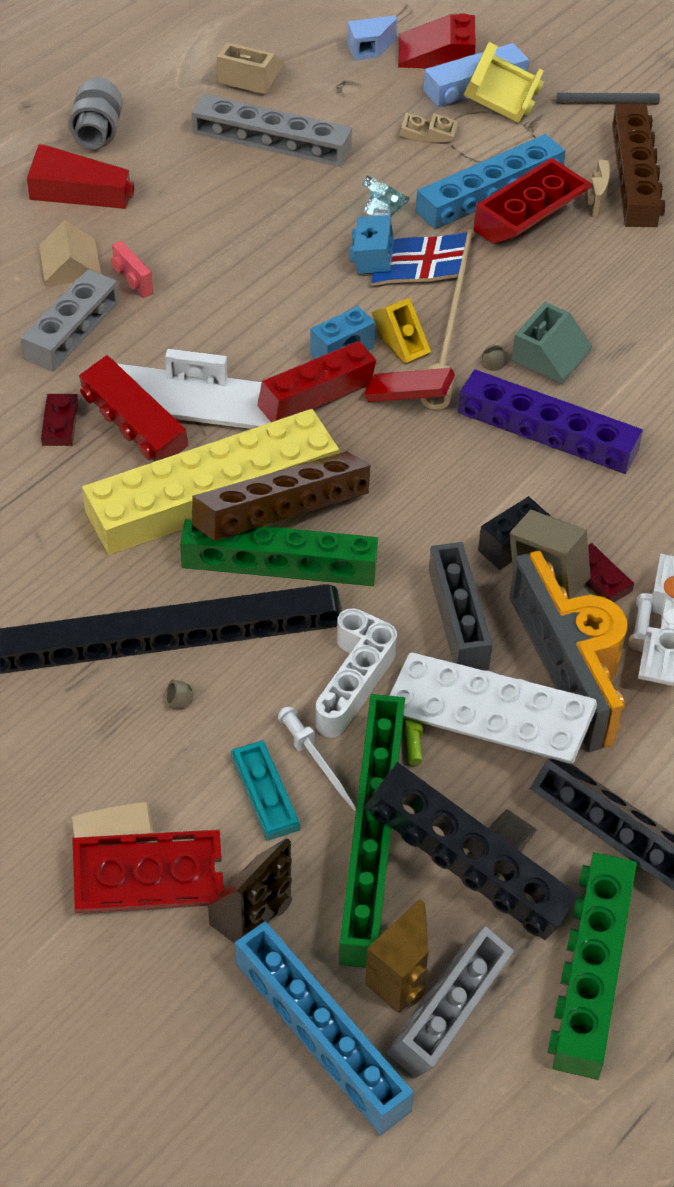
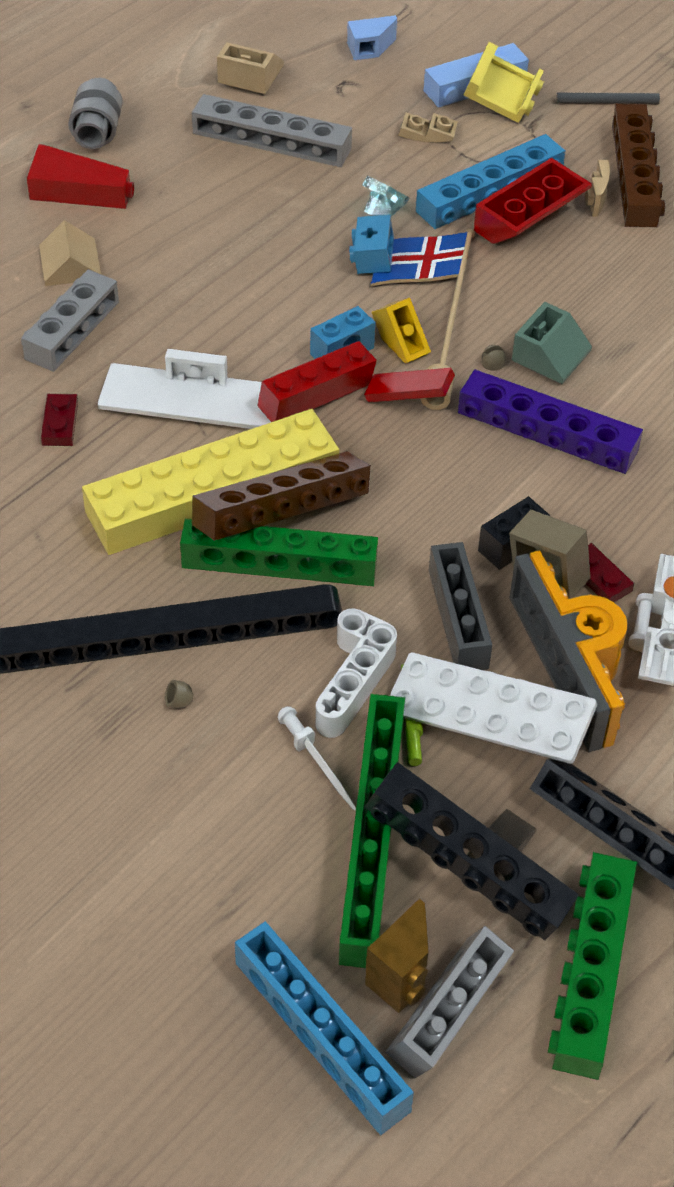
tan slope [71,802,154,845] -> none
red piece [72,830,224,914] -> none
red brick [79,355,189,461] -> none
coral plate [111,241,153,298] -> none
dark brown slope [208,838,292,943] -> none
teal tile [231,740,300,841] -> none
red slope [398,13,476,69] -> none

